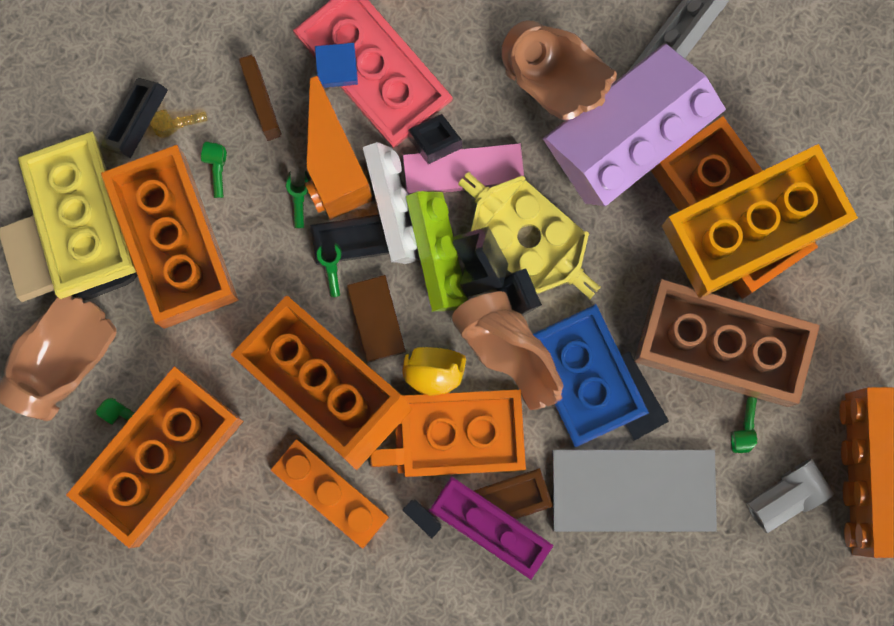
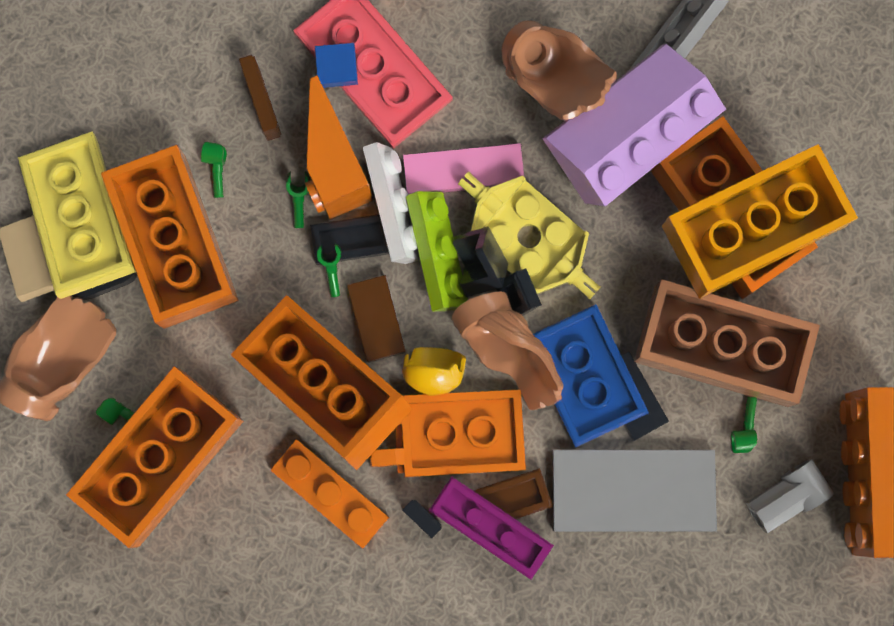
black tile [101,78,168,158] -> none
clear yellow hand [150,109,208,138] -> none
black tile [408,114,462,164] -> none

